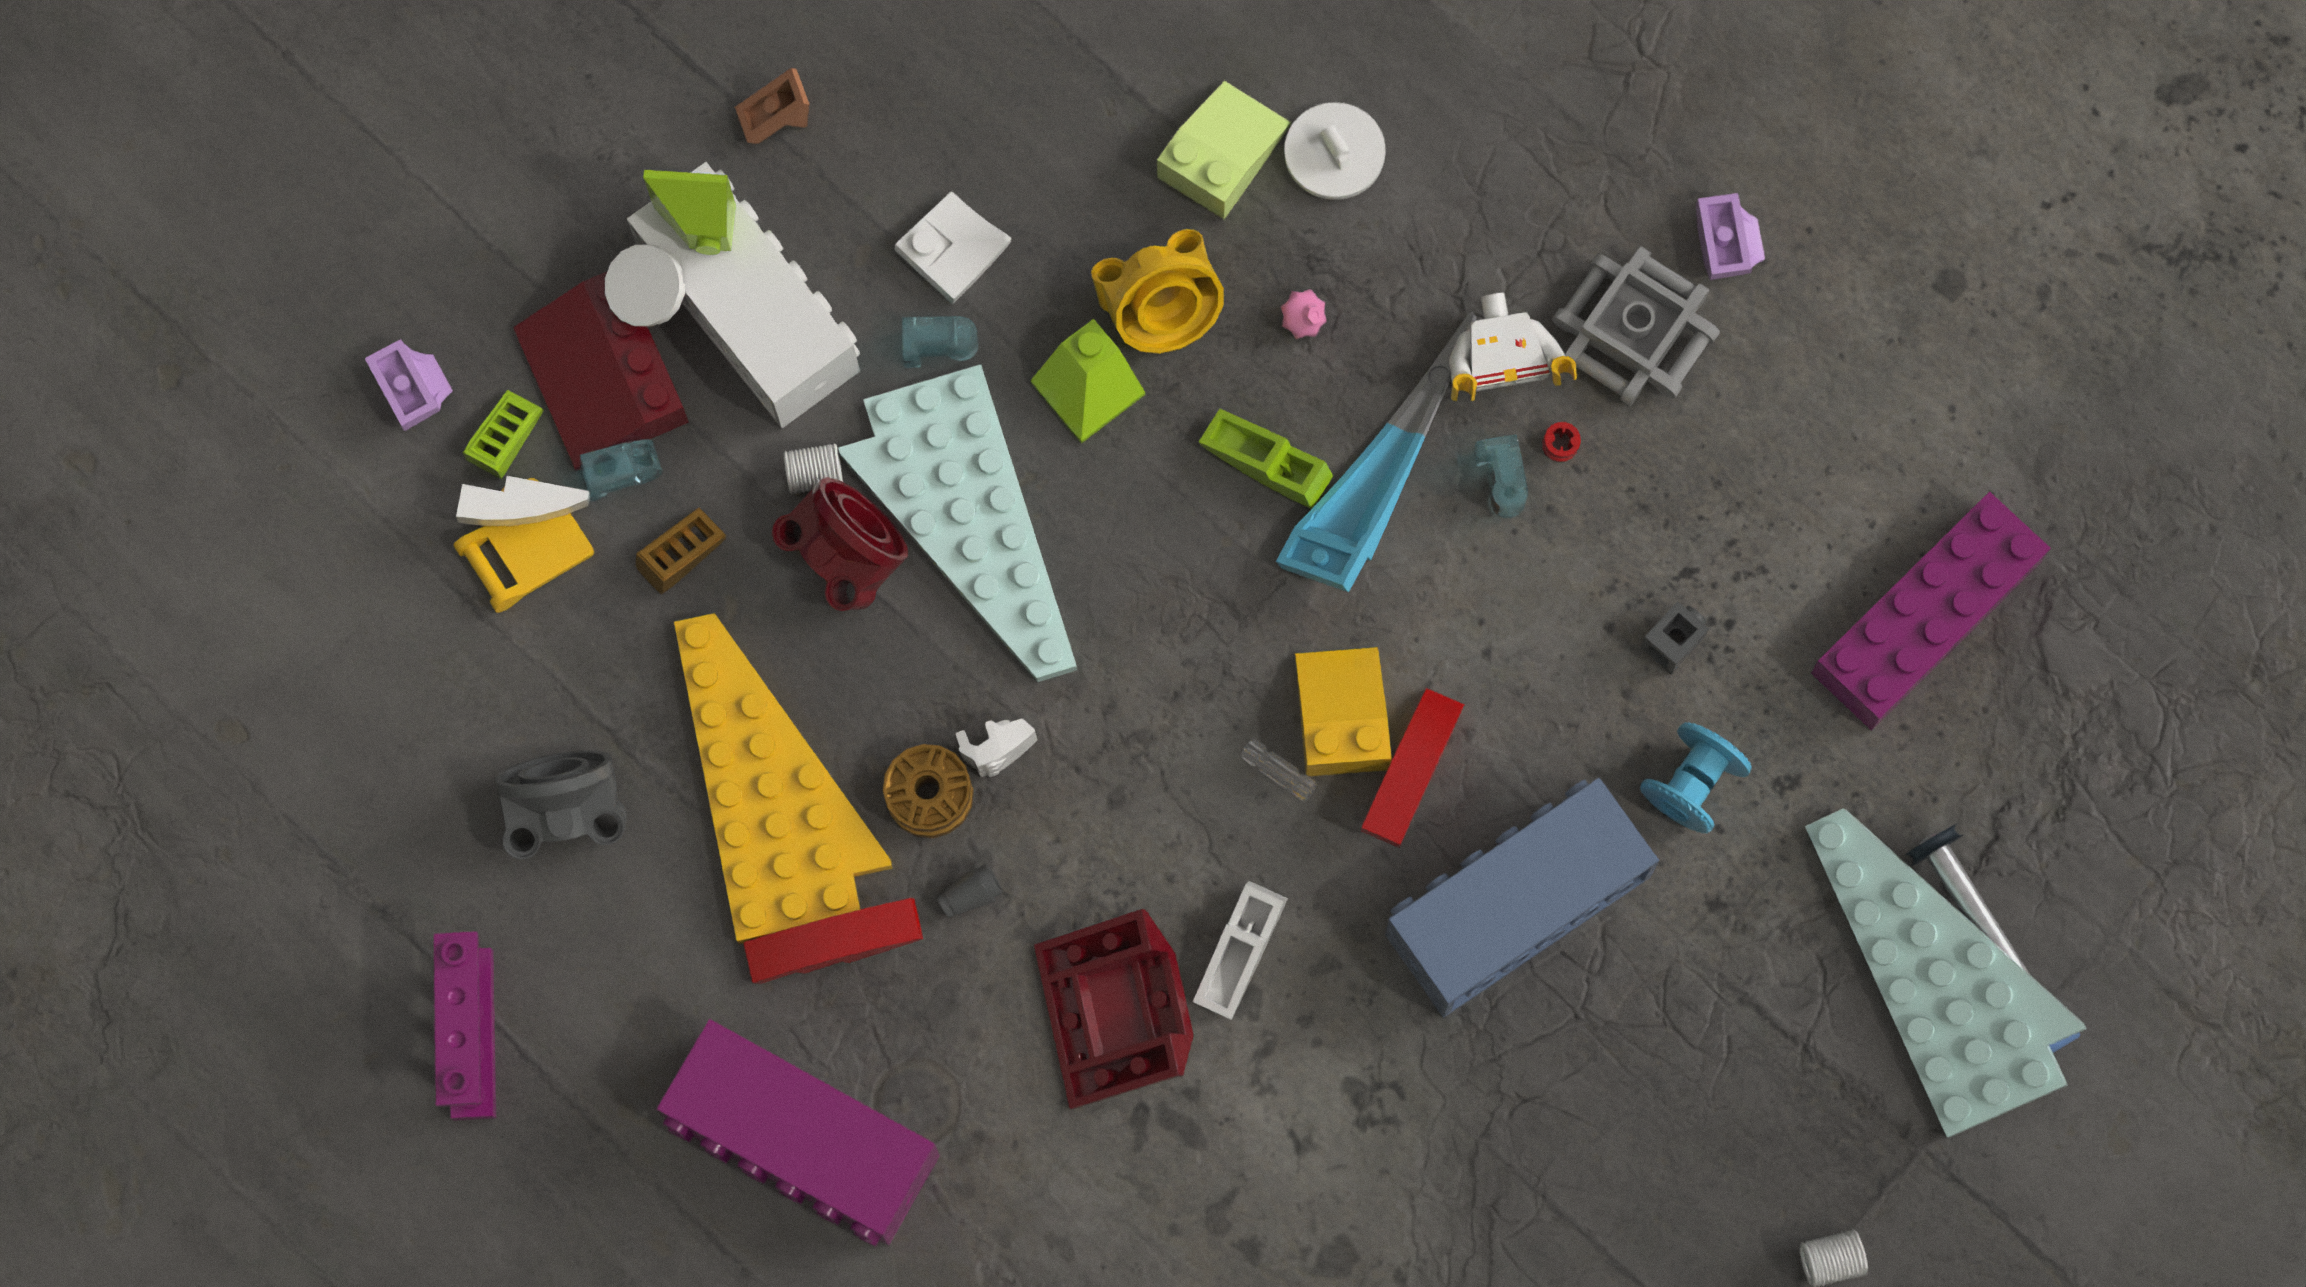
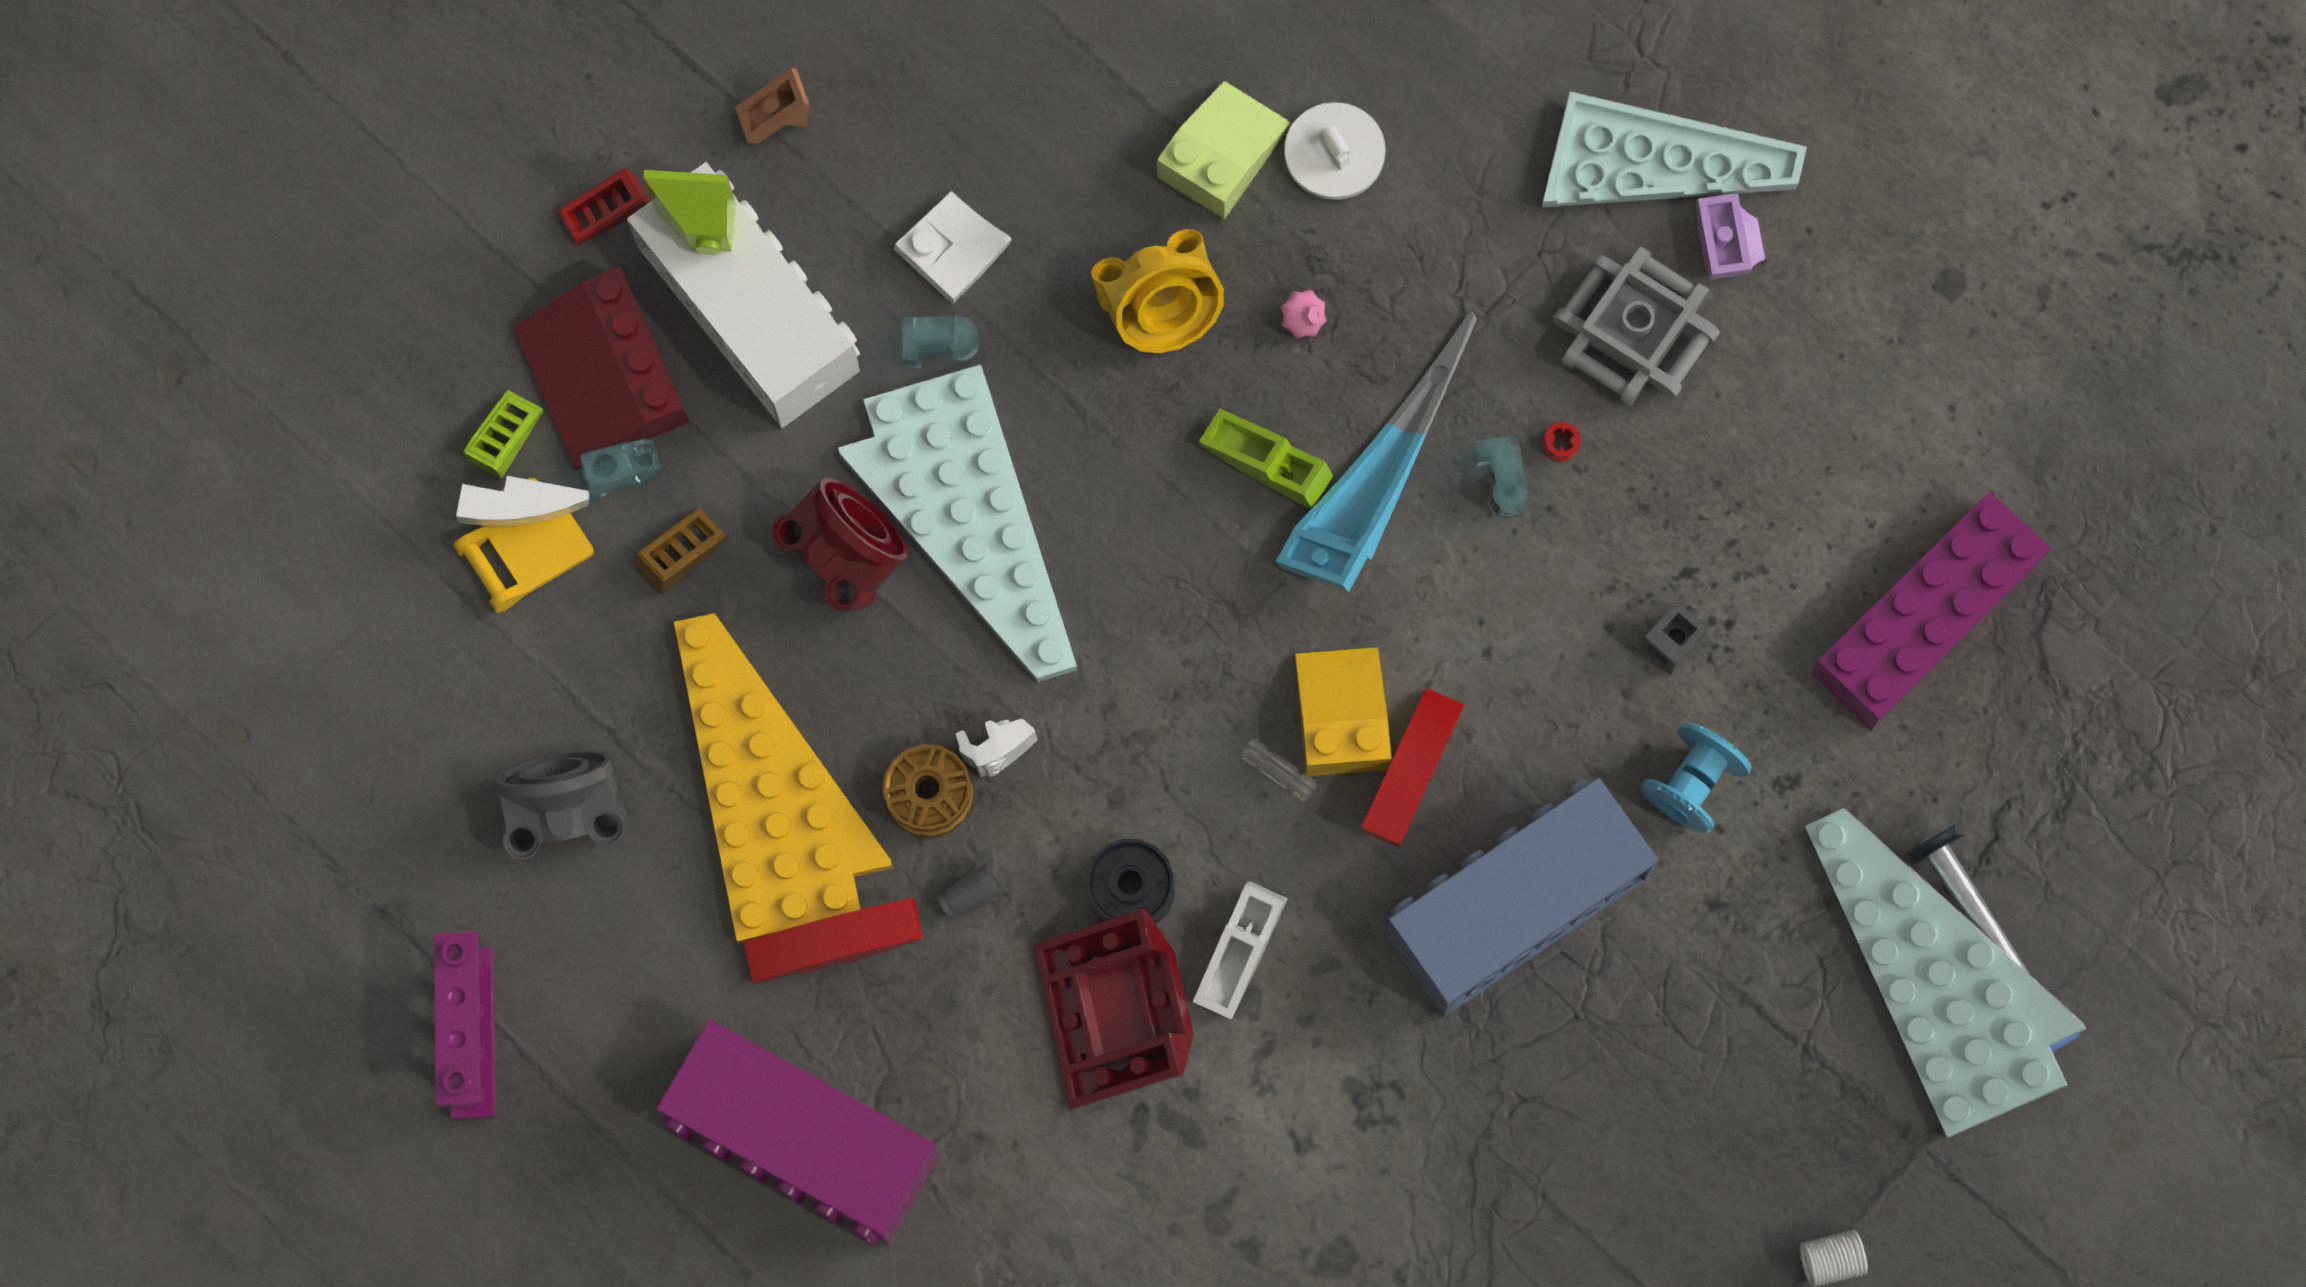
lavender slope [365,339,453,431] -> none
white tile [605,245,685,327] -> none
white piece [784,443,843,495] -> none
lime slope [1031,319,1145,444] -> none
white torso [1449,293,1577,401] -> none
none -> red slope [558,167,650,245]
none -> black wheel [1086,839,1175,925]
none -> light aqua wing [1542,92,1807,207]

